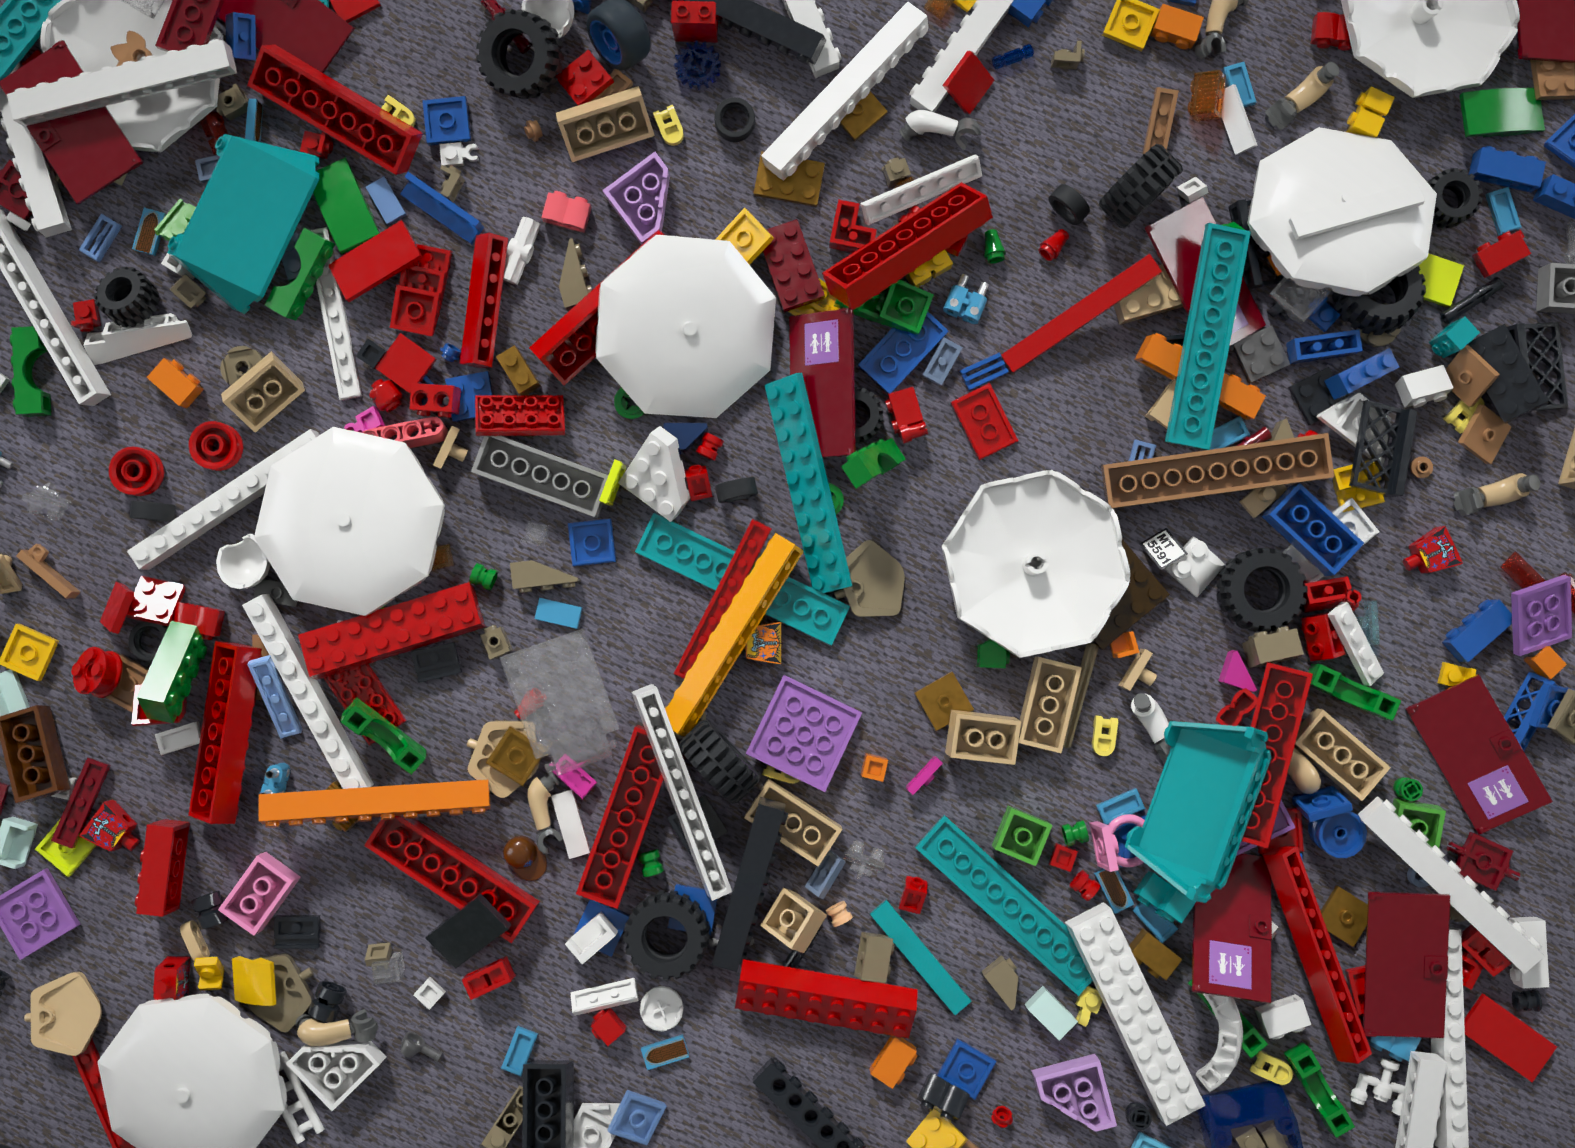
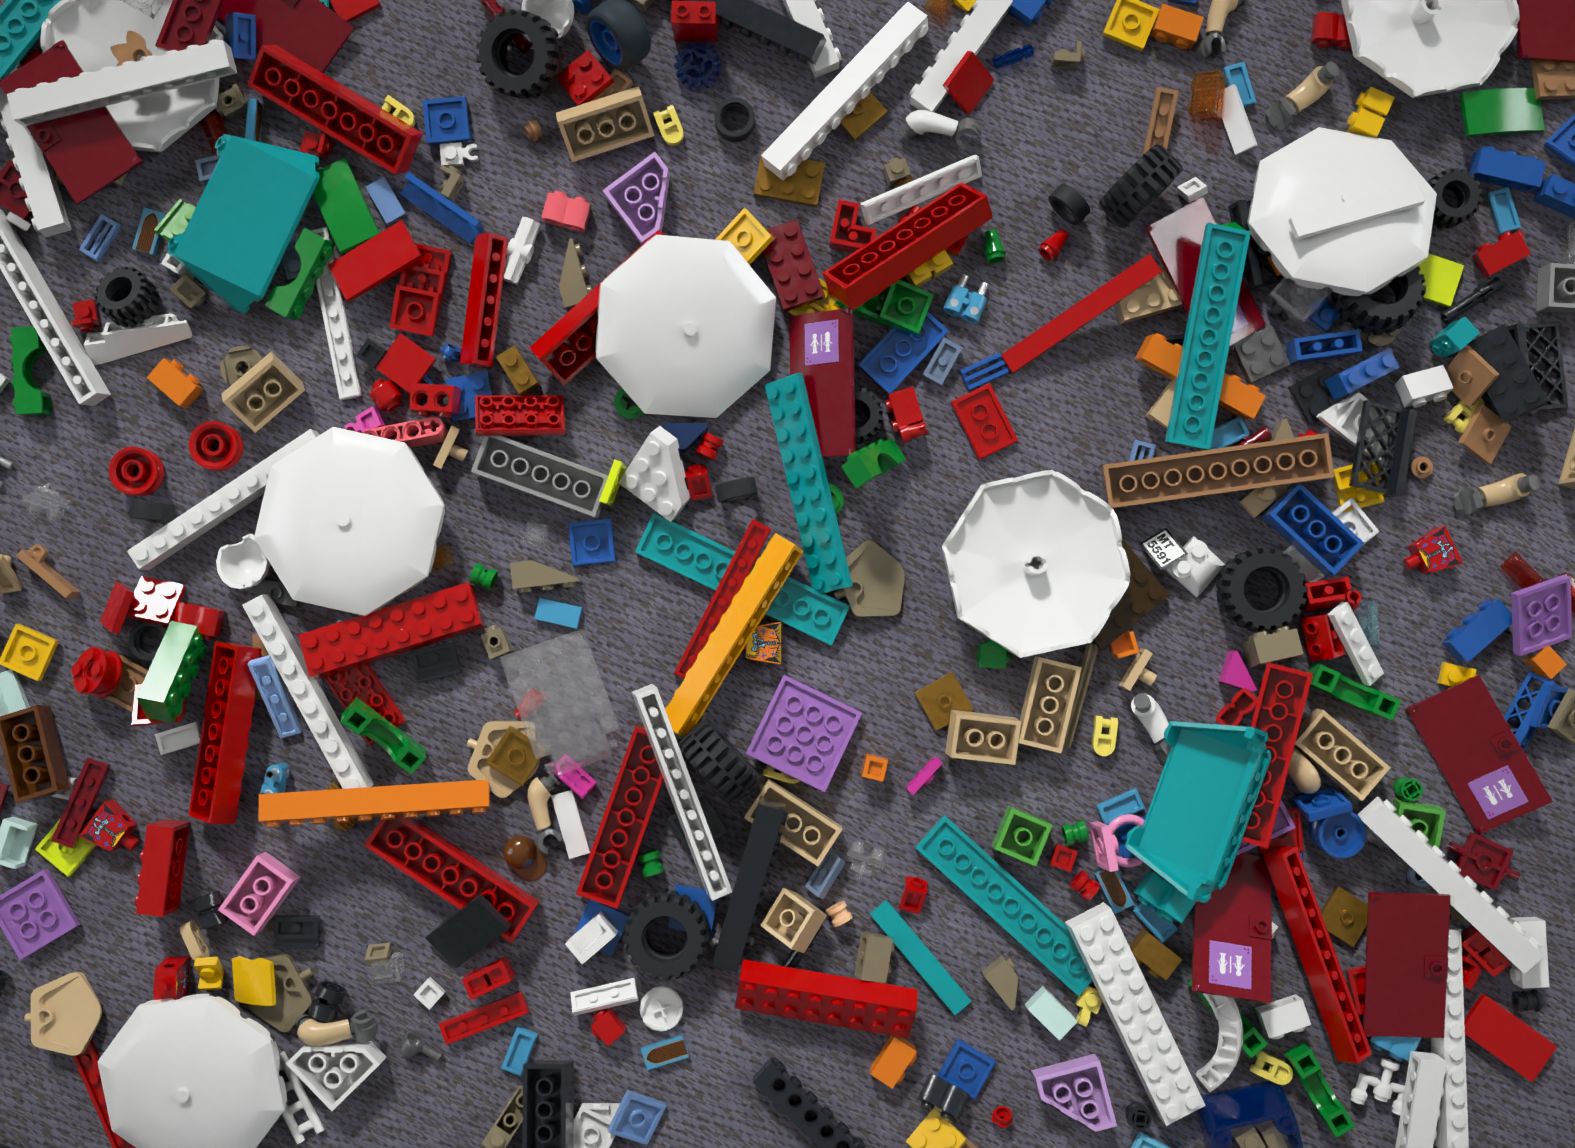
none -> red plate [438,991,529,1045]

